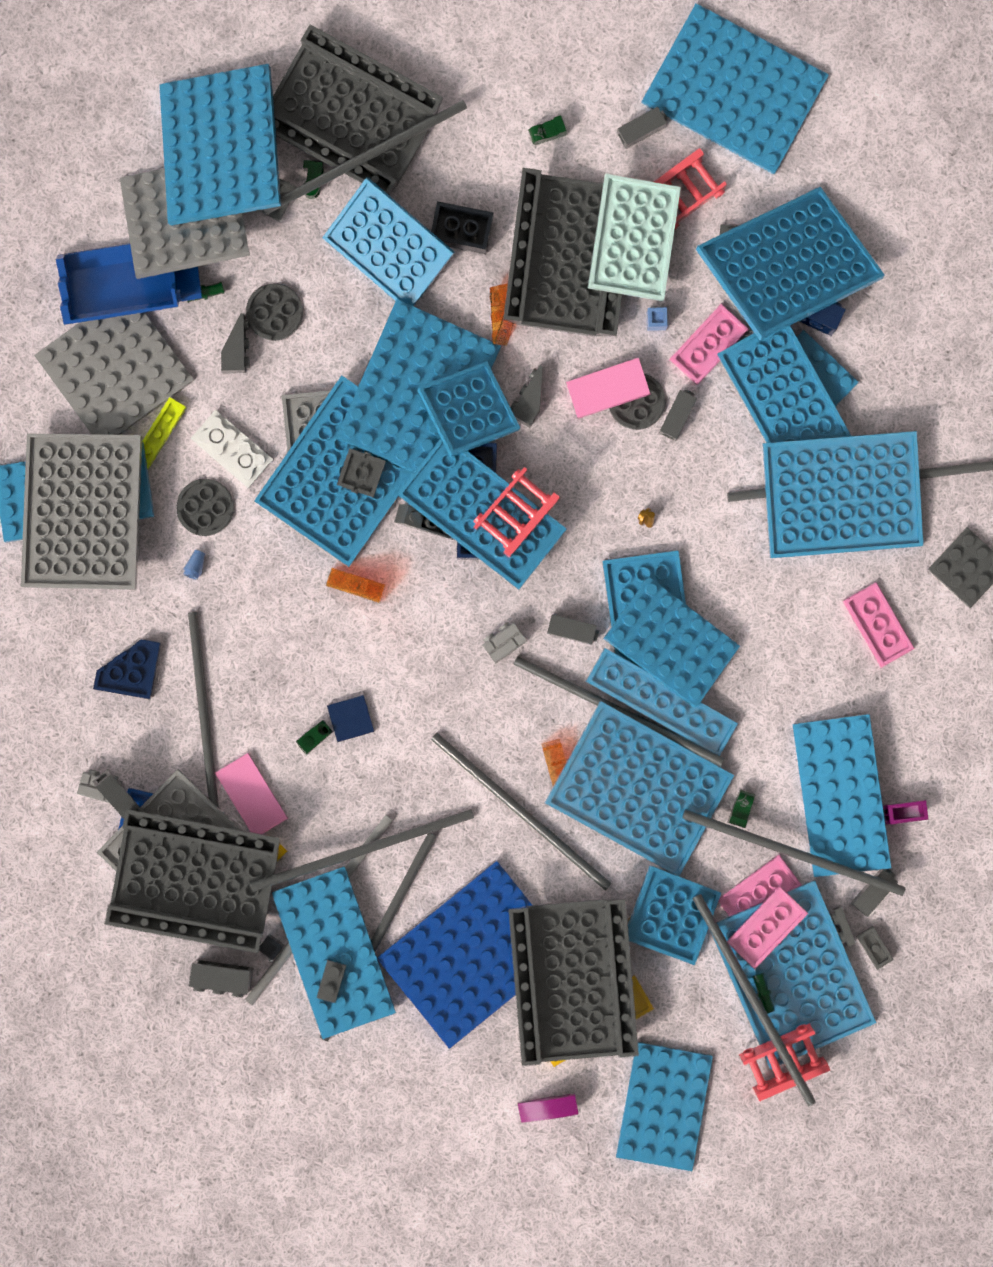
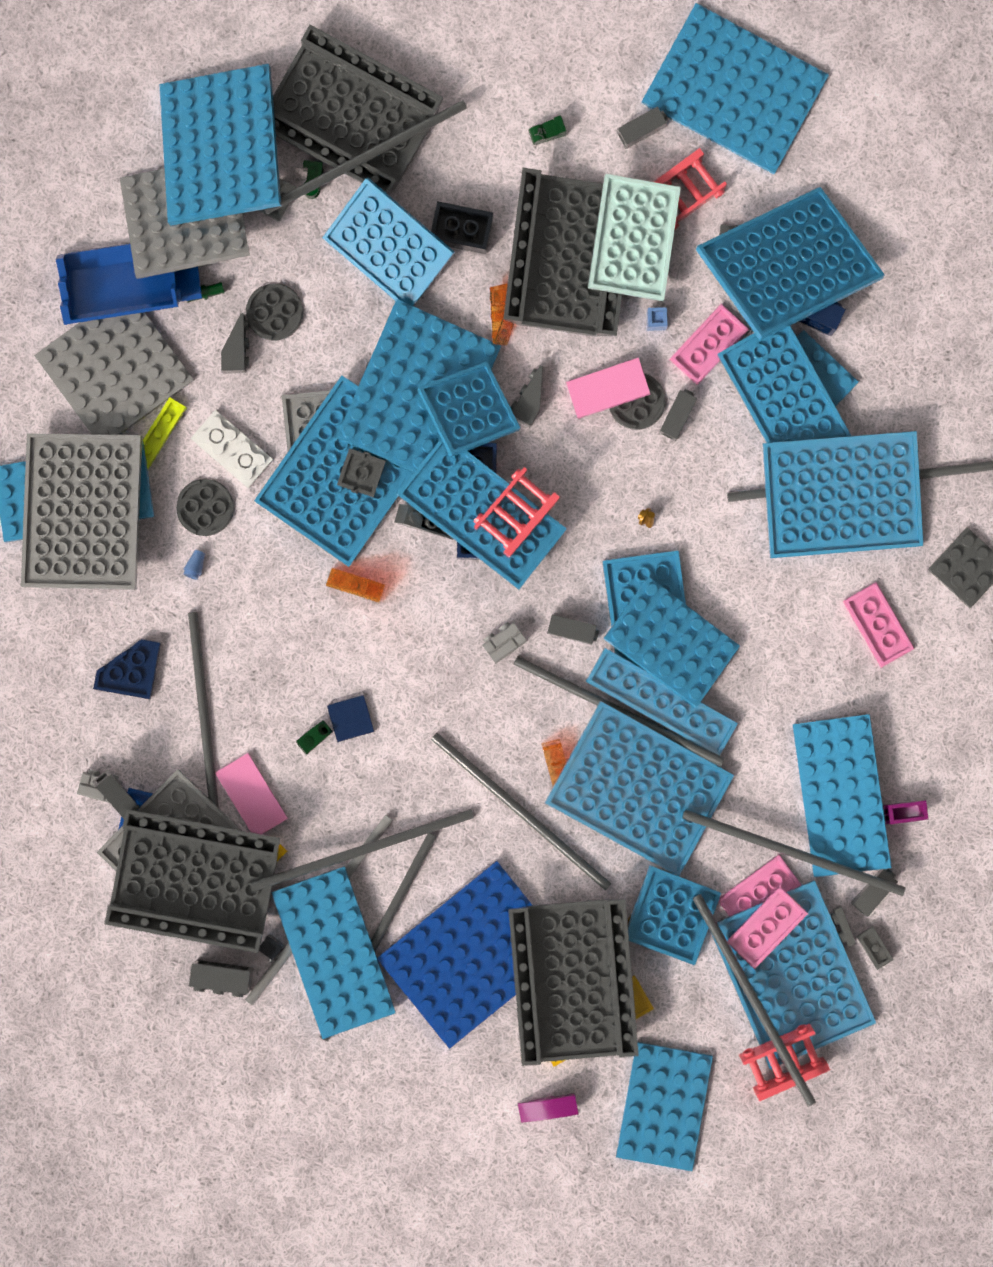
dark grey plate [316,960,346,1003] -> none
dark green leg [727,789,755,828] -> none
dark green pin [752,973,775,1014] -> none

